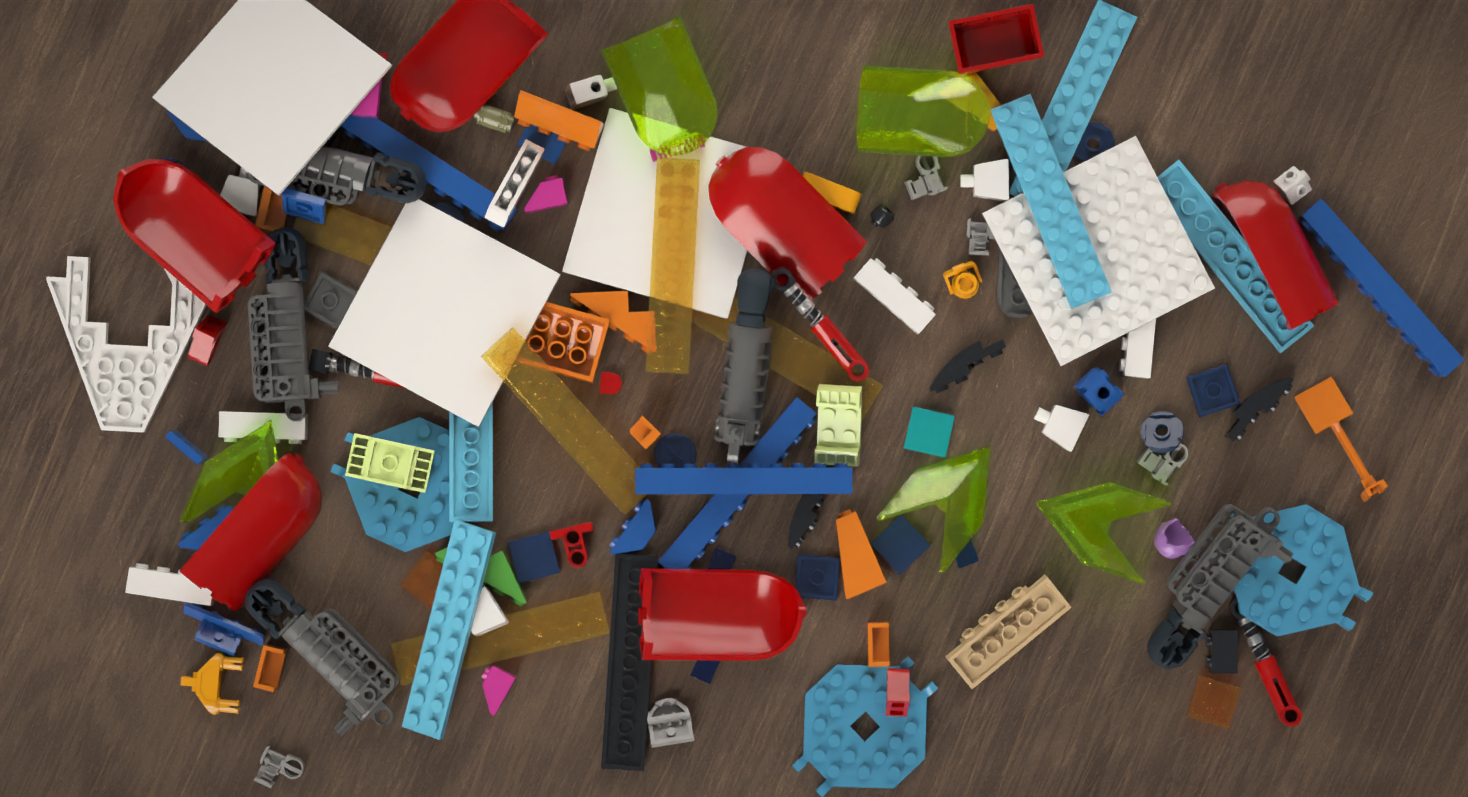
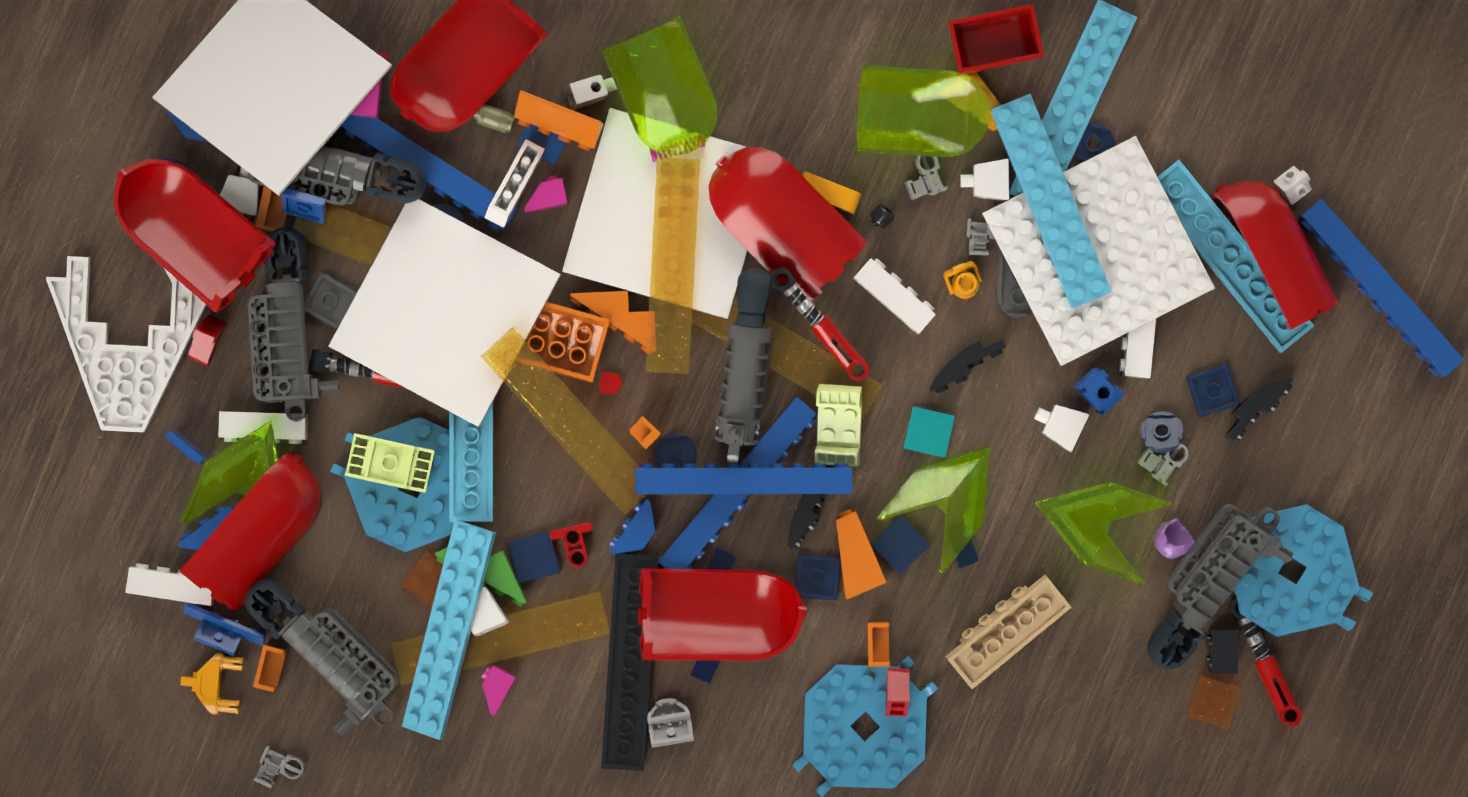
orange piece [1294,376,1388,502] -> none

